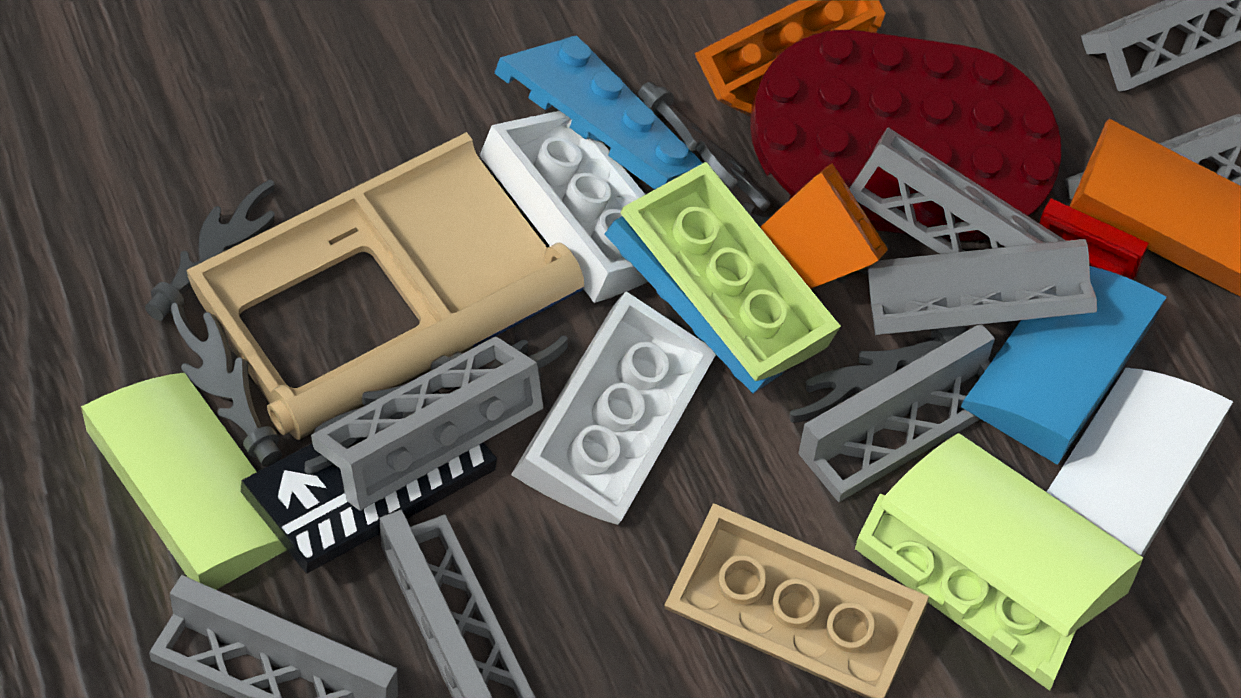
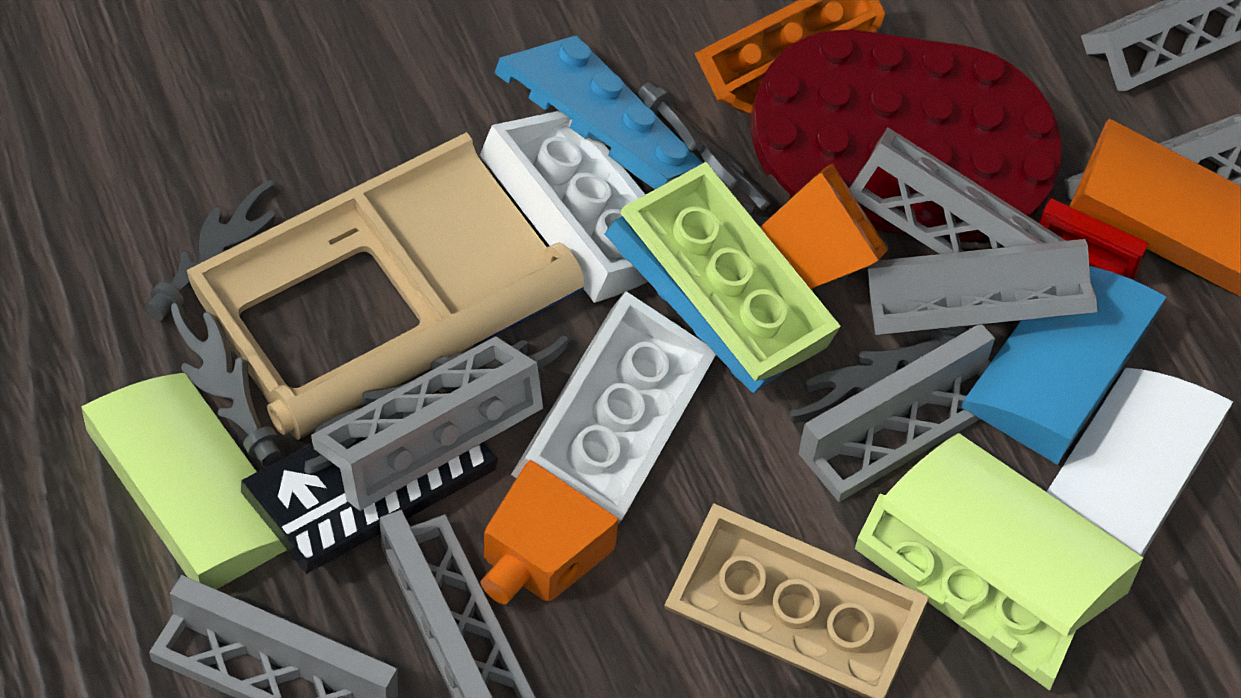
none -> orange torso [481,459,619,605]

